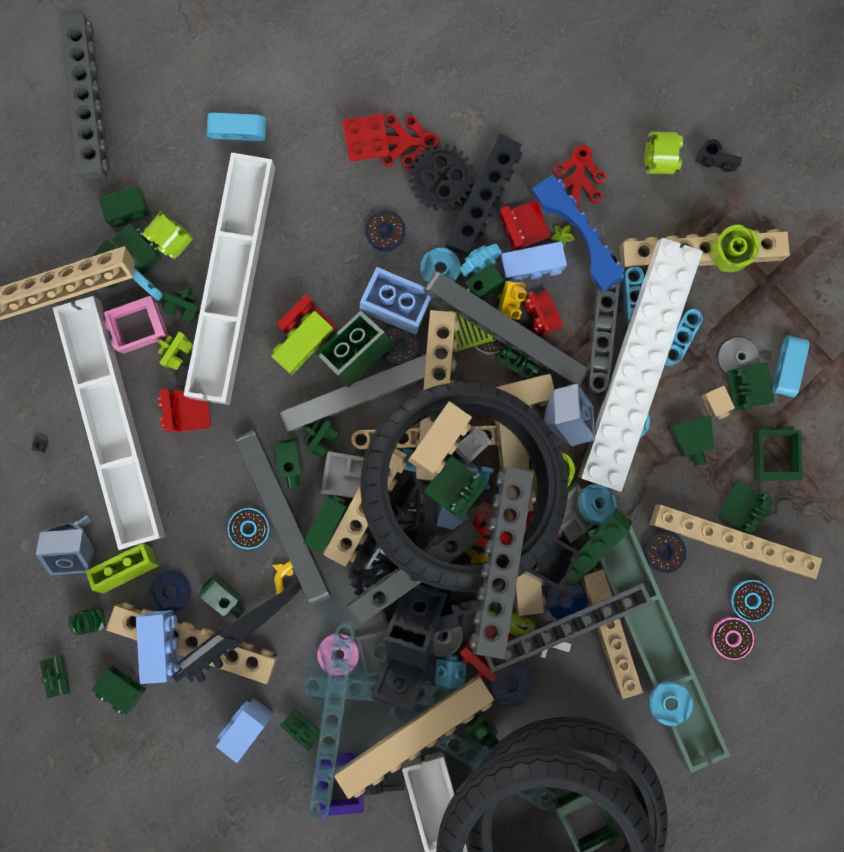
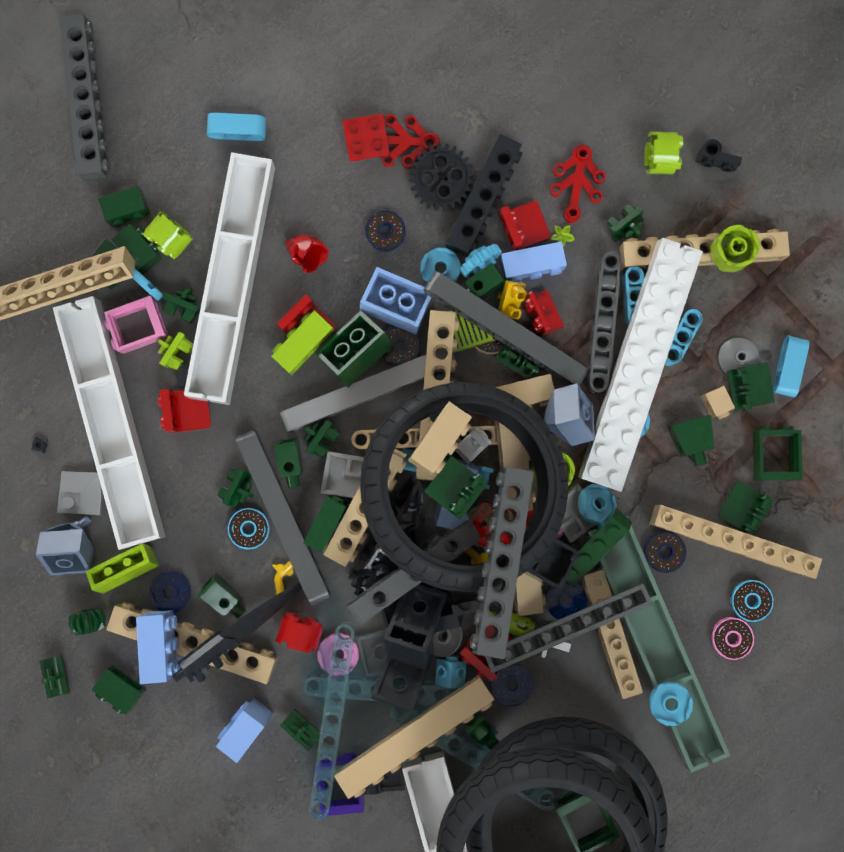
blue arch [532,175,624,293] -> none
none -> light grey plate [57,471,103,516]
none -> dark green hips [217,469,254,508]
none -> red brick [275,611,324,653]
none -> red helmet [286,235,329,273]
none -> dark green hips [607,204,644,242]

